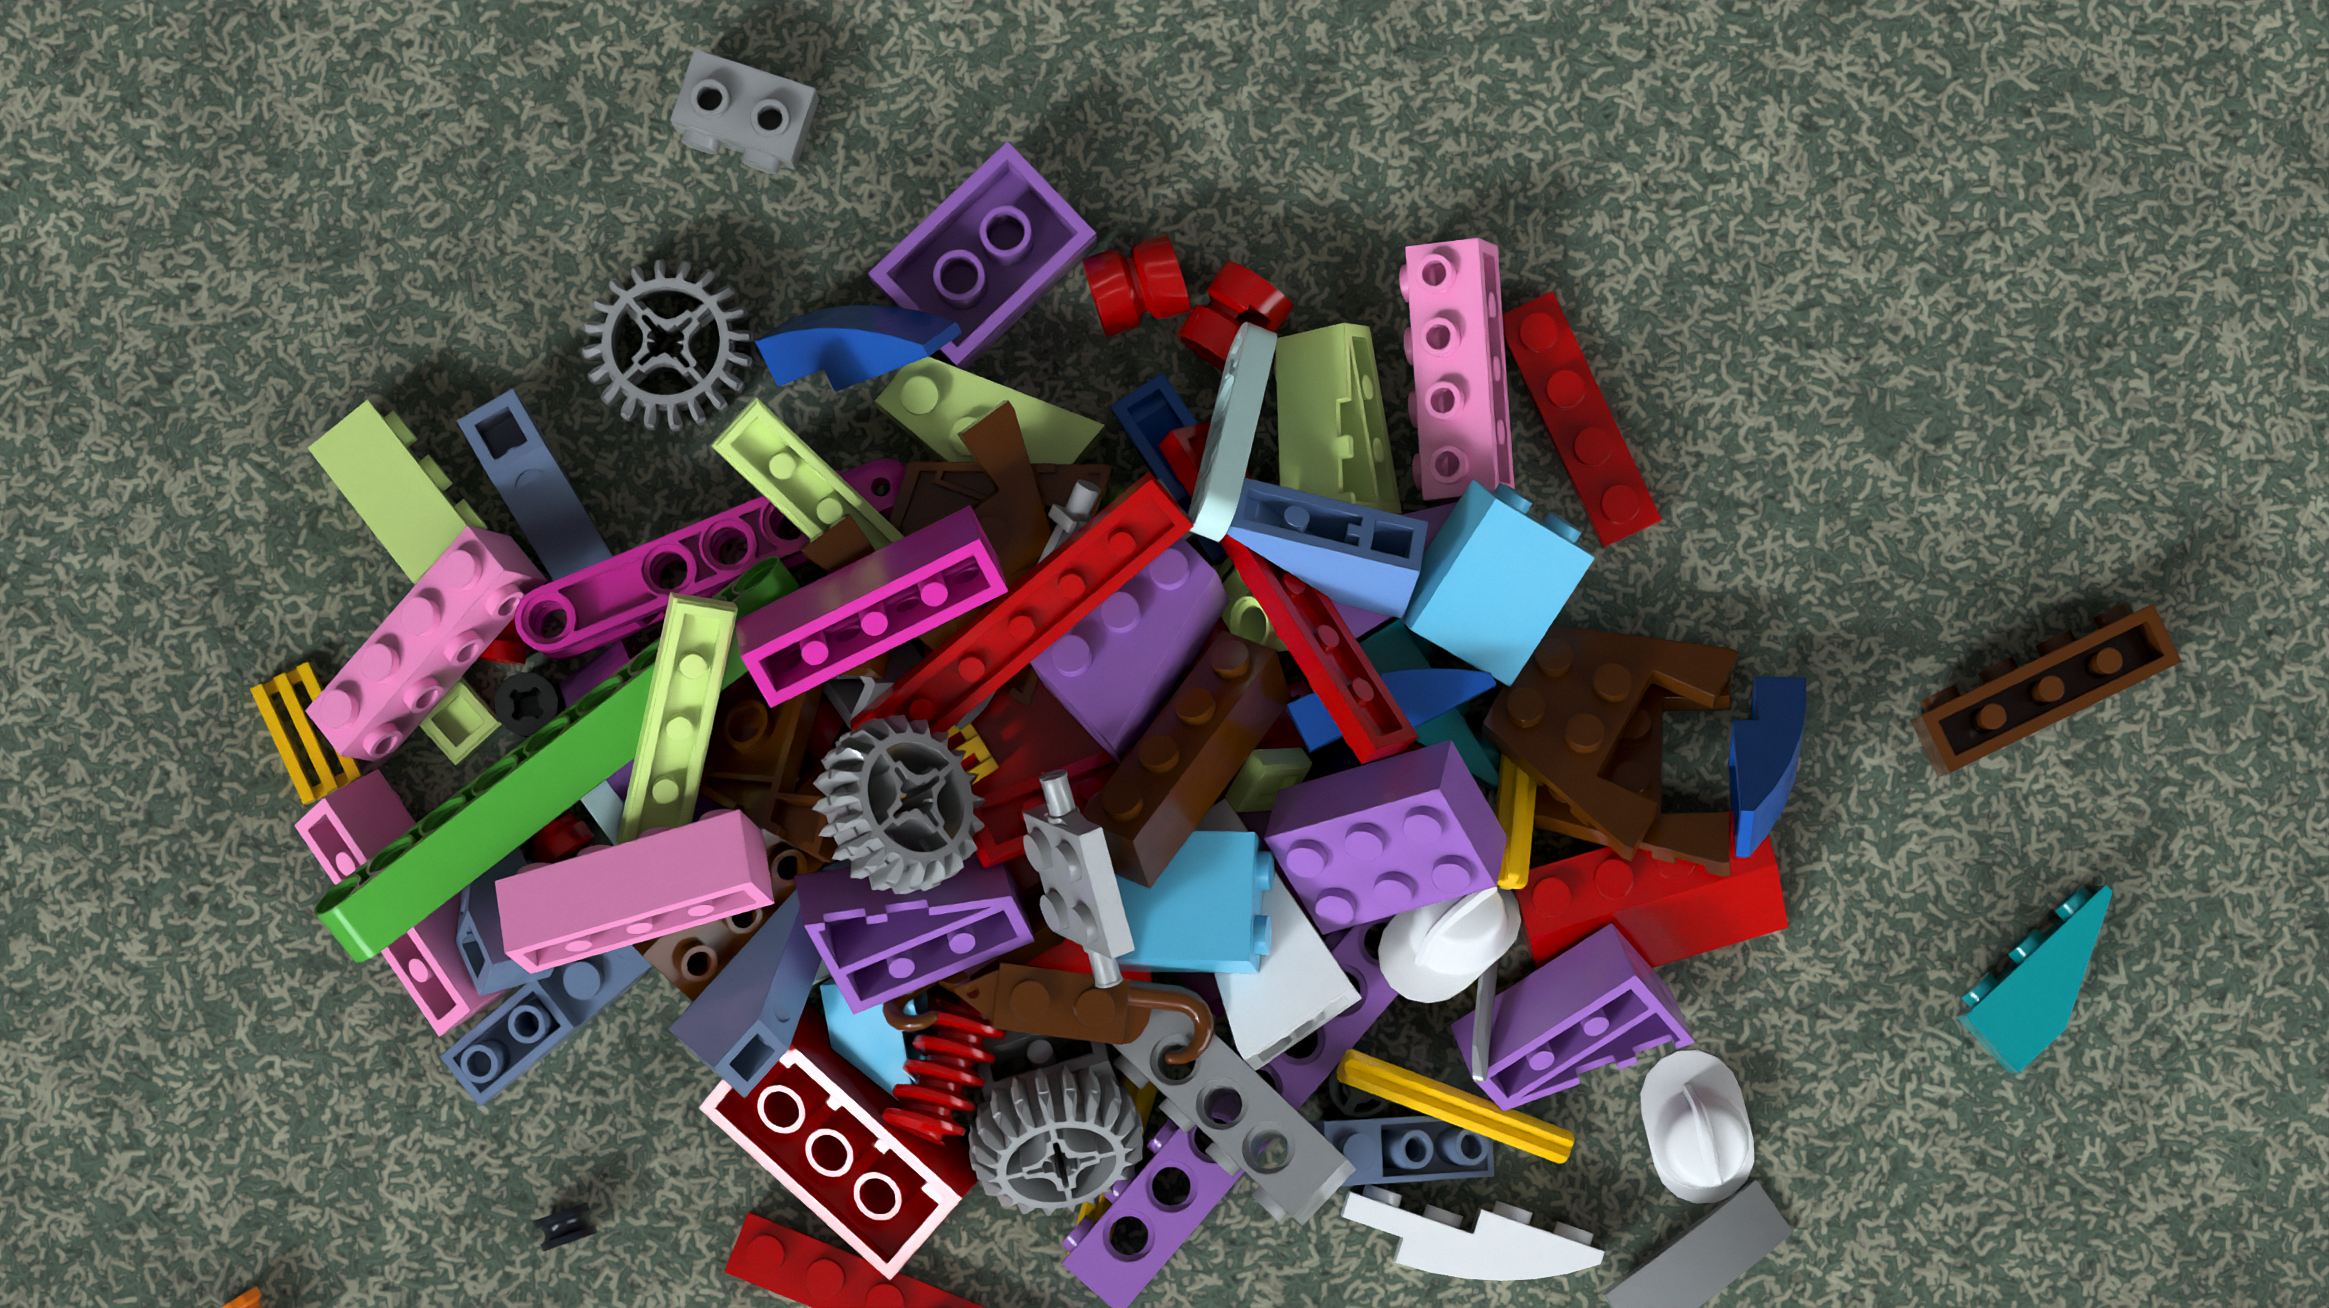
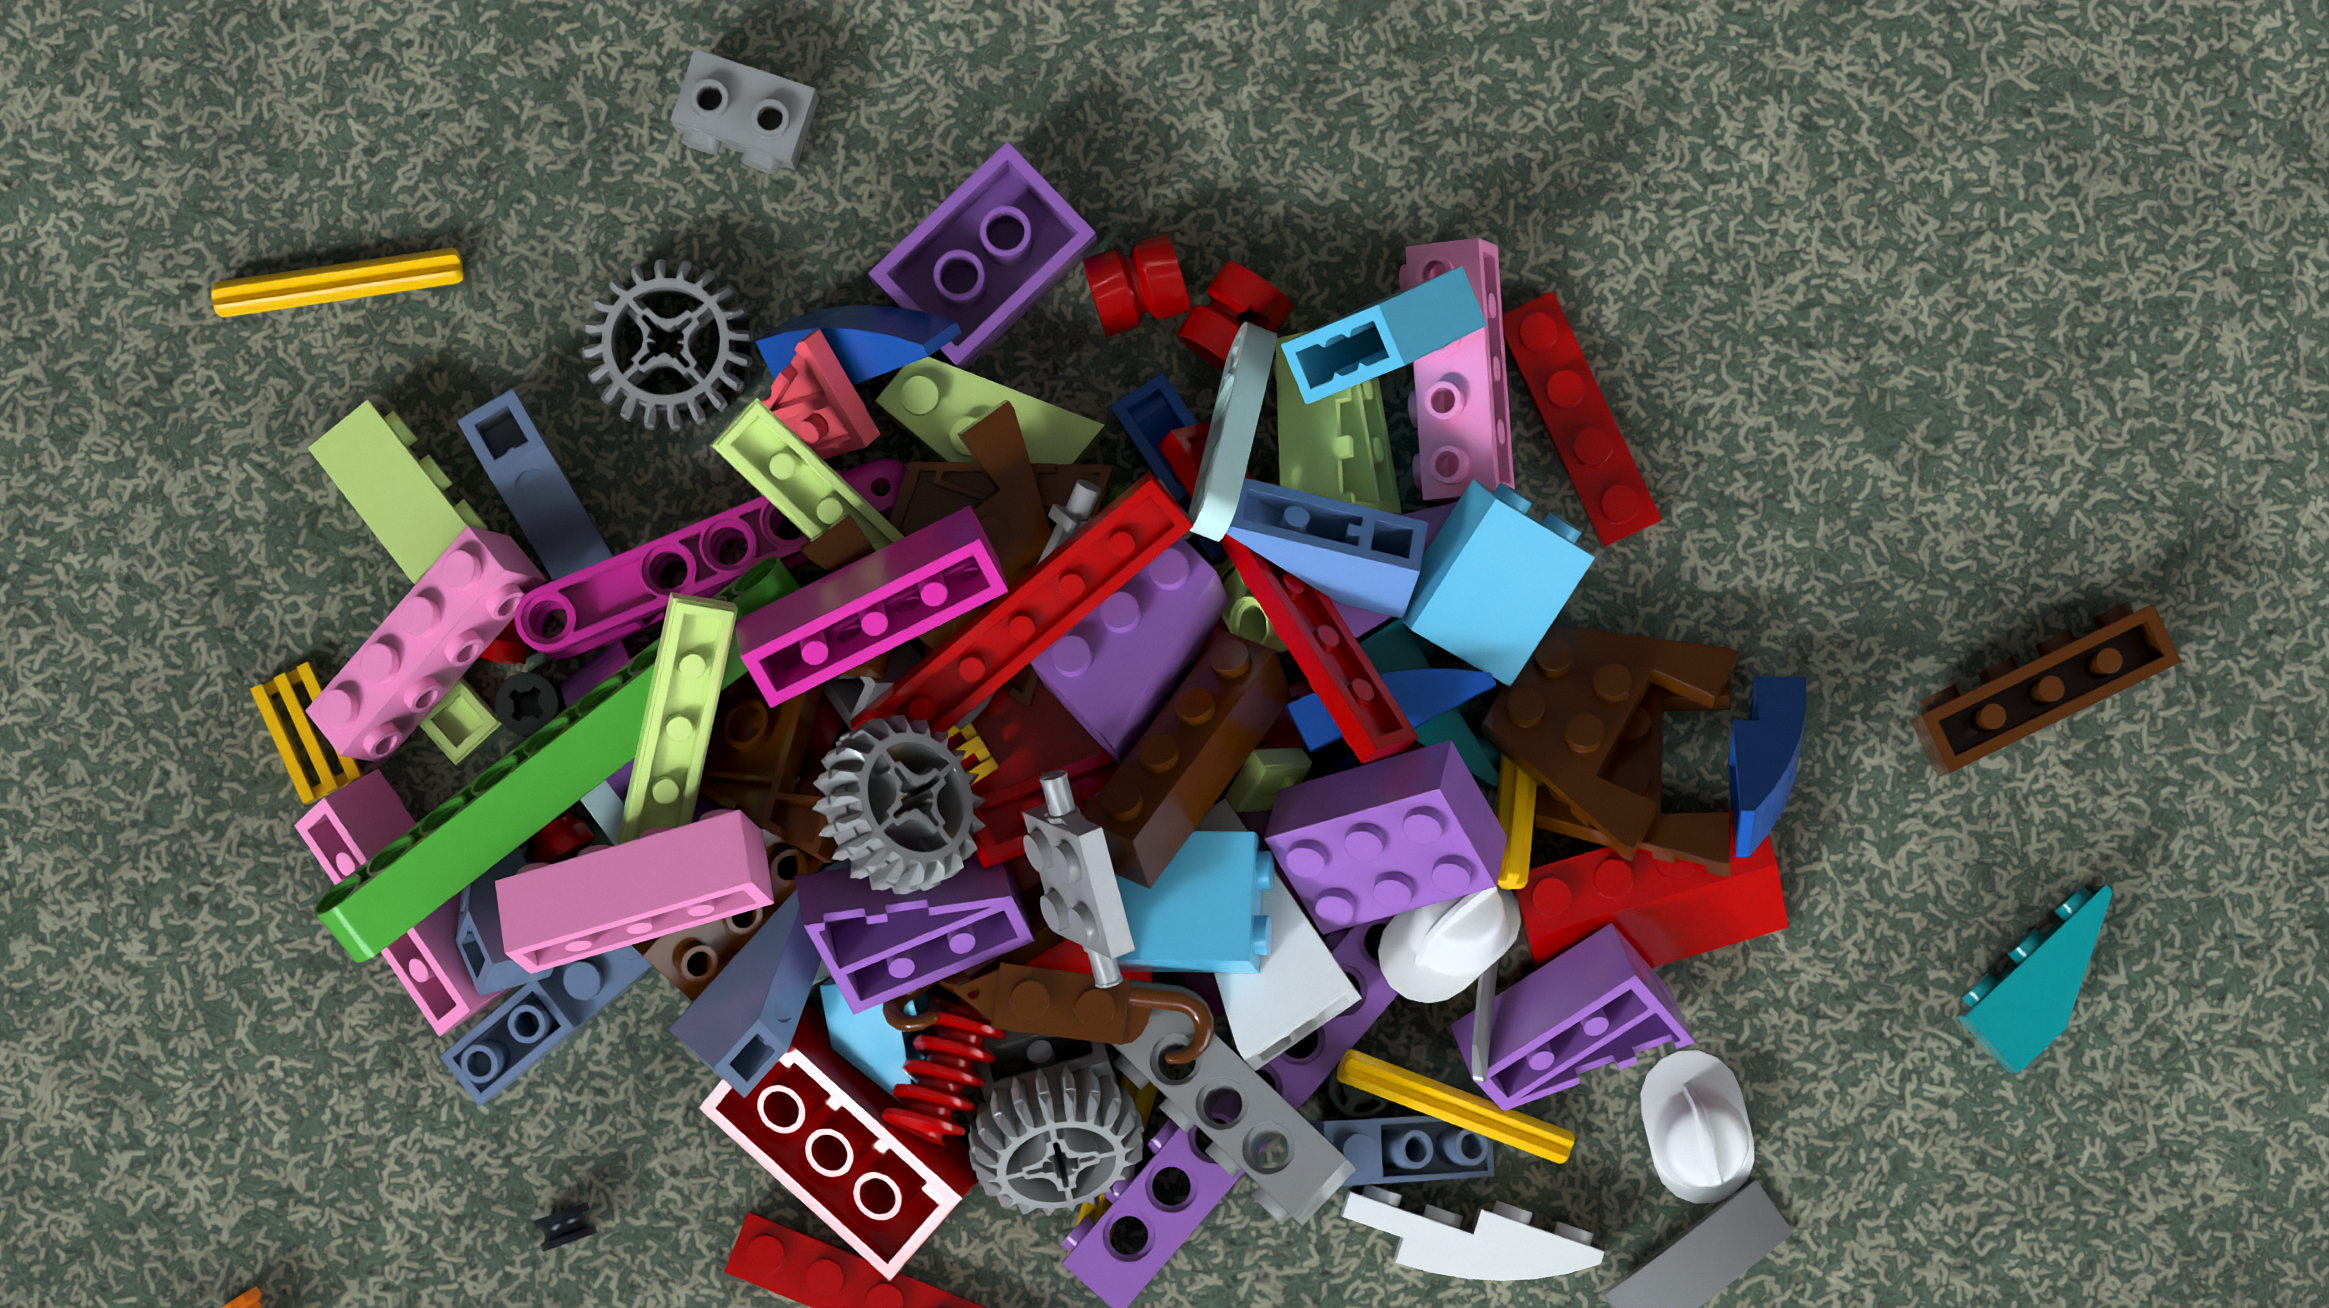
none -> yellow axle [211,247,463,317]
none -> coral wing [762,328,881,460]
none -> medium azure brick [1281,266,1487,405]

